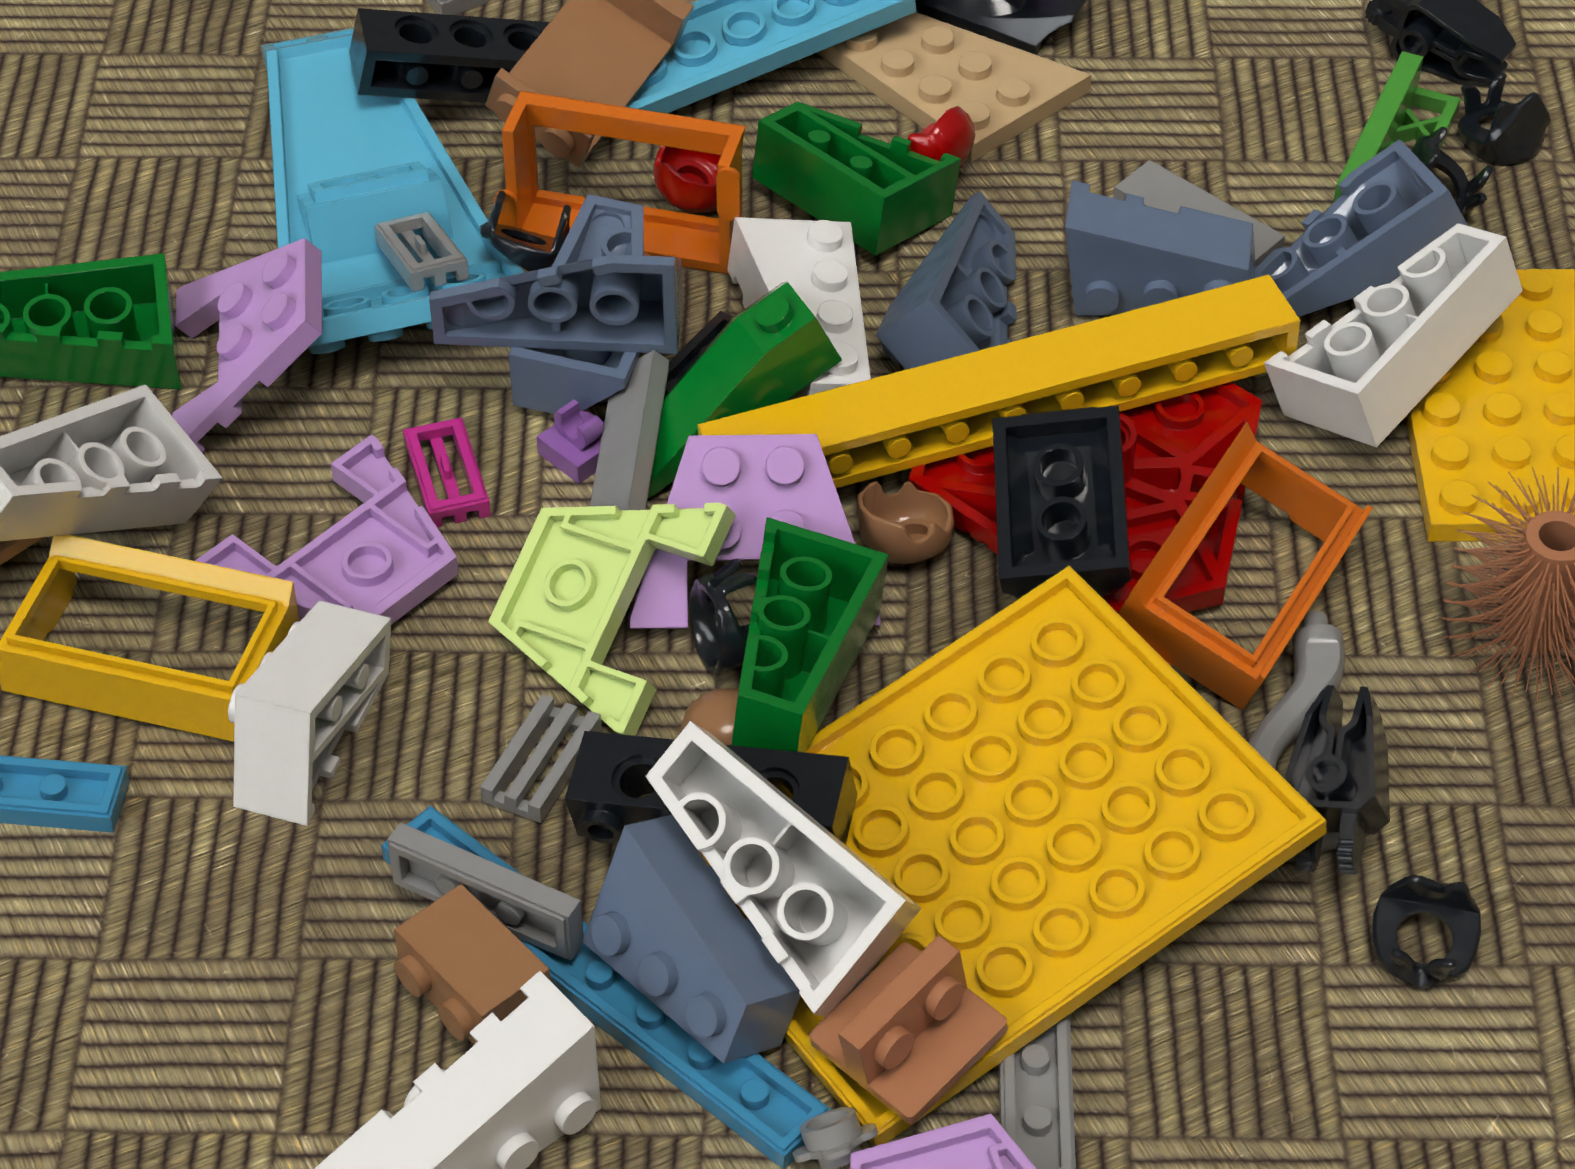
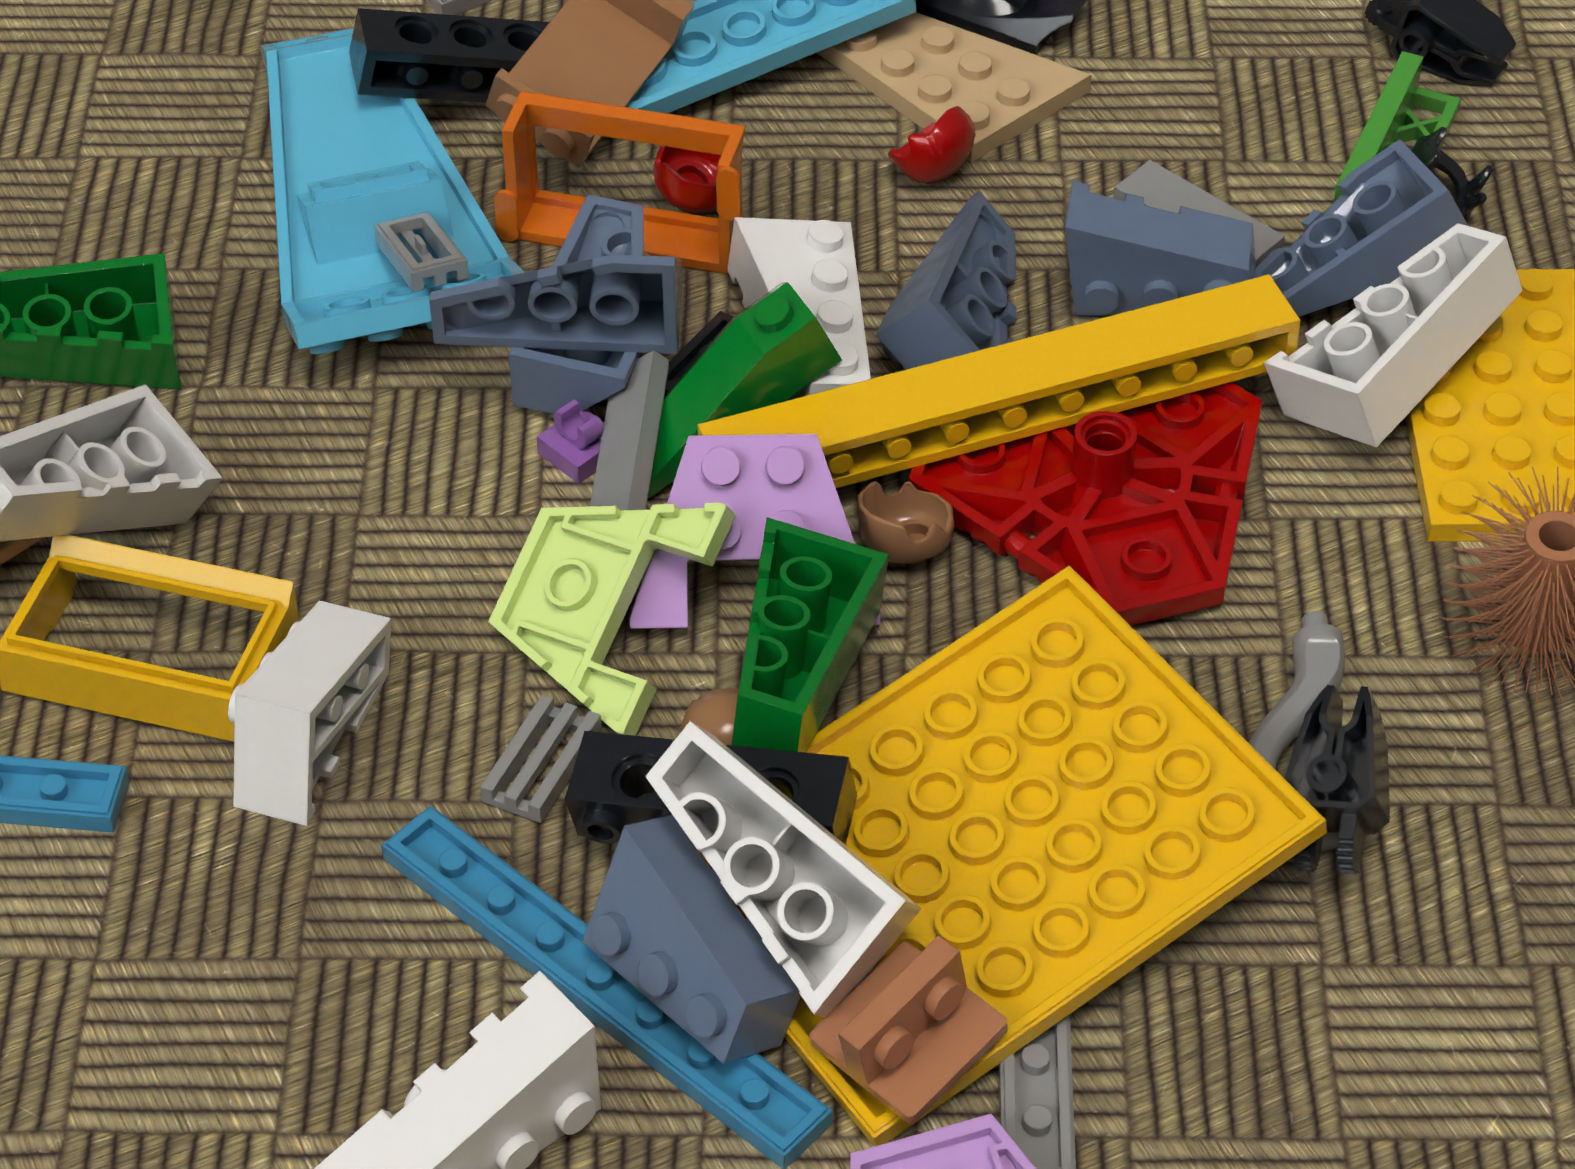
lavender wing [172,238,322,452] -> none
lavender wing [195,434,459,625] -> none
light grey tile [387,822,584,960] -> none
medium nougat brick [394,884,551,1044] -> none
dark pink tile [403,417,491,528] -> none
black piece [479,191,571,271] -> none
black piece [690,559,757,675] -> none
green wedge [752,101,961,256] -> none
light grey plate [793,1107,878,1169] -> none
black slope [992,405,1132,599] -> none
orange piece [1118,422,1373,711] -> none
black piece [1372,874,1481,989] -> none
black piece [1457,72,1551,166] -> none

